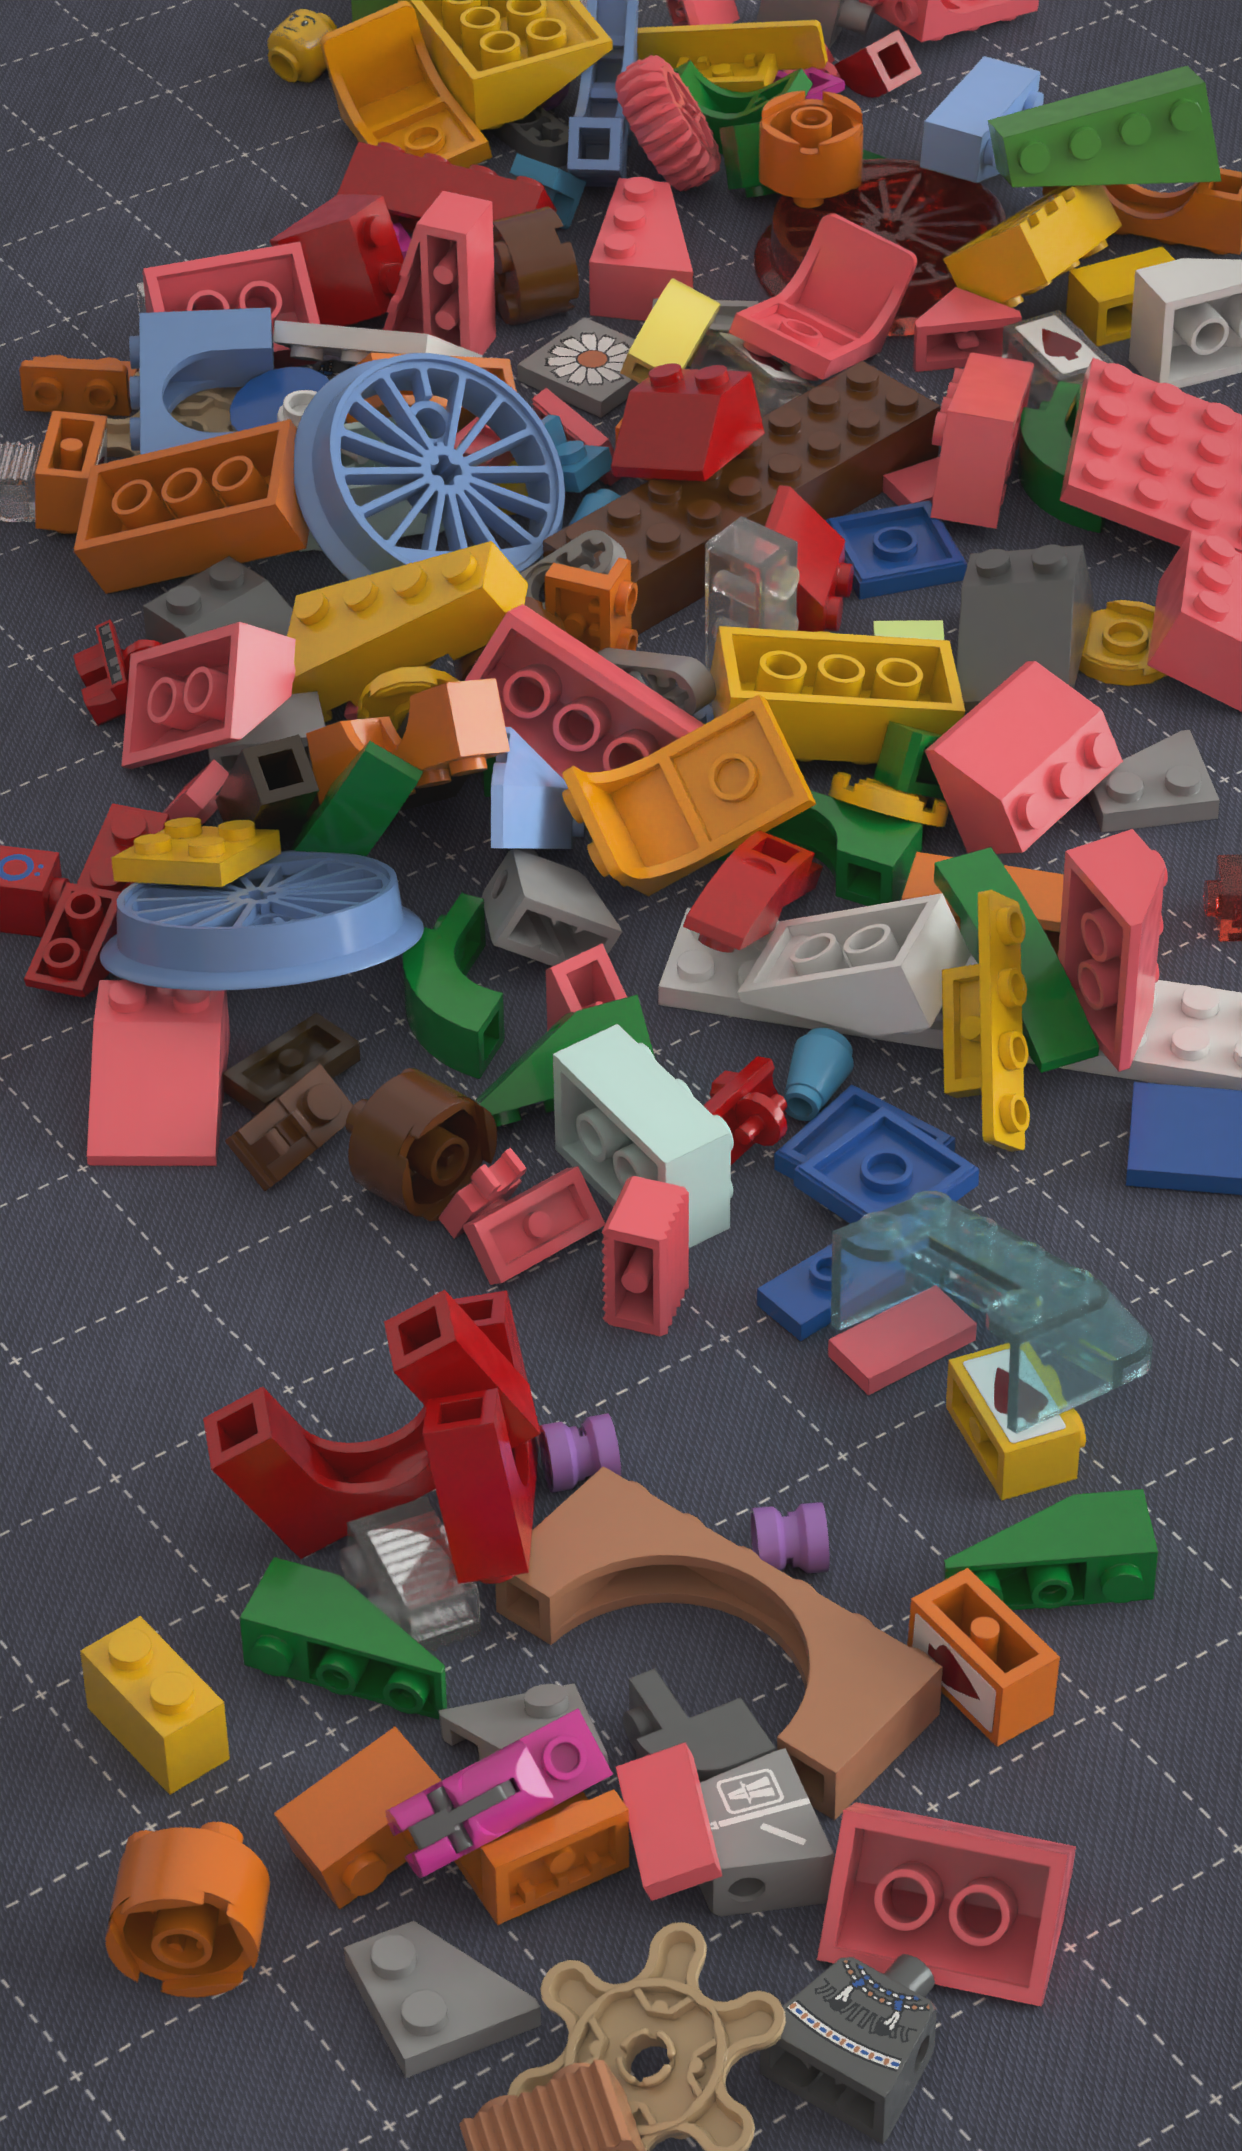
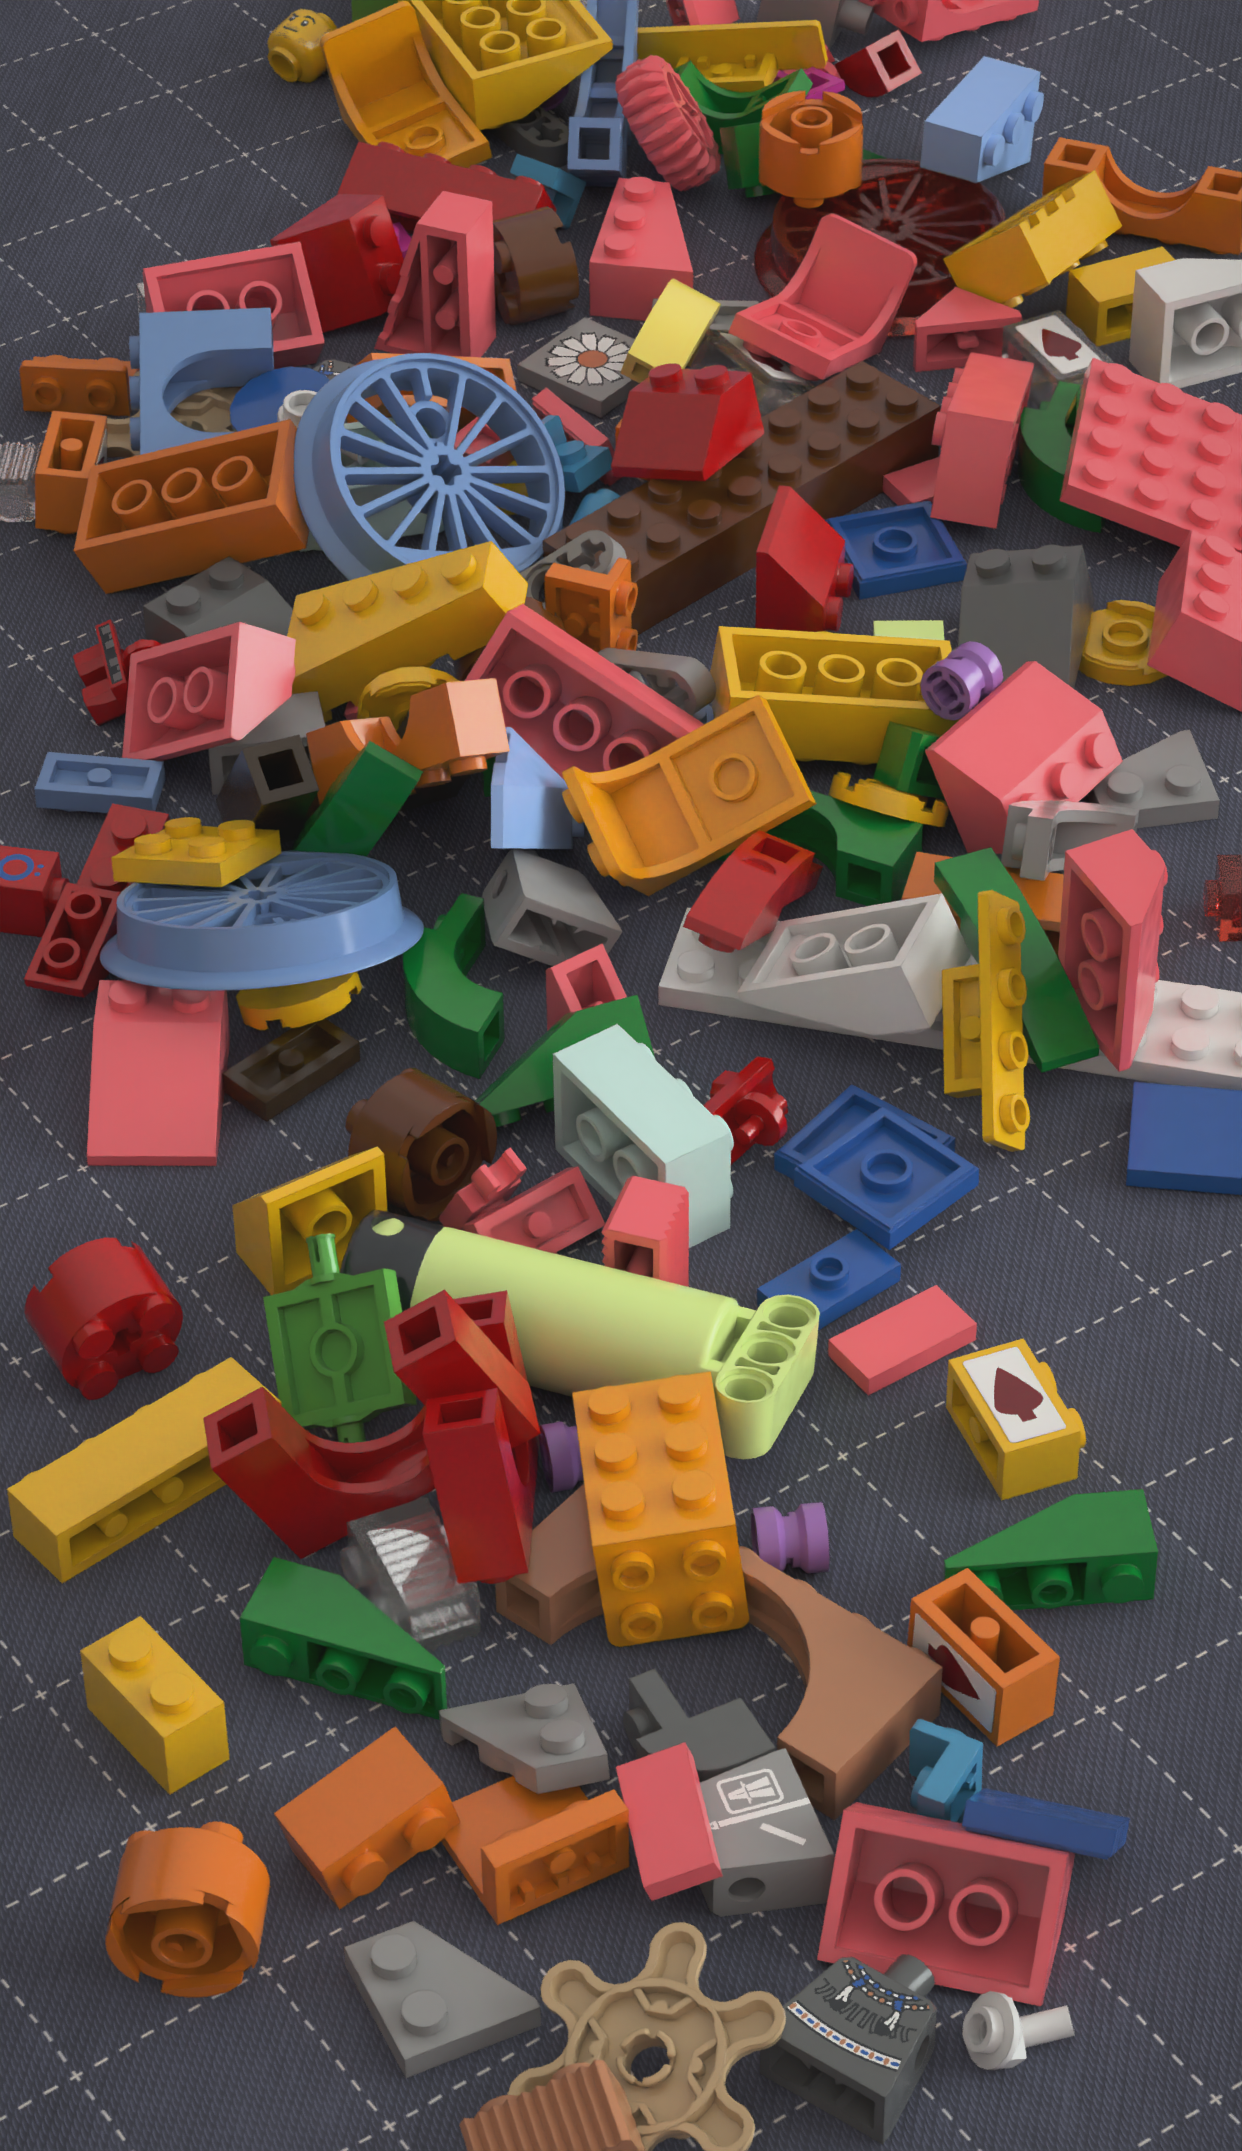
coral plate [163,759,229,825] -> none
reddish brown plate [225,1064,353,1191] -> none
white plate [272,320,482,365] -> none
dark pink plate [385,1708,613,1878] -> none
clear brick [705,516,800,672] -> none
dark azure cone [784,1028,854,1121] -> none
clear light blue windscreen [831,1191,1153,1434] -> none
bright green wedge [987,66,1222,187] -> none
none -> yellow brick [7,1357,282,1584]
none -> red brick [25,1238,183,1400]
none -> medium blue plate [34,752,166,813]
none -> yellow slope [232,1146,387,1295]
none -> yellow tile [236,971,362,1030]
none -> bright green plate [263,1233,417,1443]
none -> yellowish green piece [340,1210,820,1459]
none -> light orange bracket [572,1371,749,1647]
none -> dark azure bracket [909,1719,983,1823]
none -> medium lavender wheel [920,641,1003,720]
none -> blue tile [962,1788,1130,1860]
none -> white plate [963,1991,1075,2070]
none -> light grey arch [1001,800,1140,881]

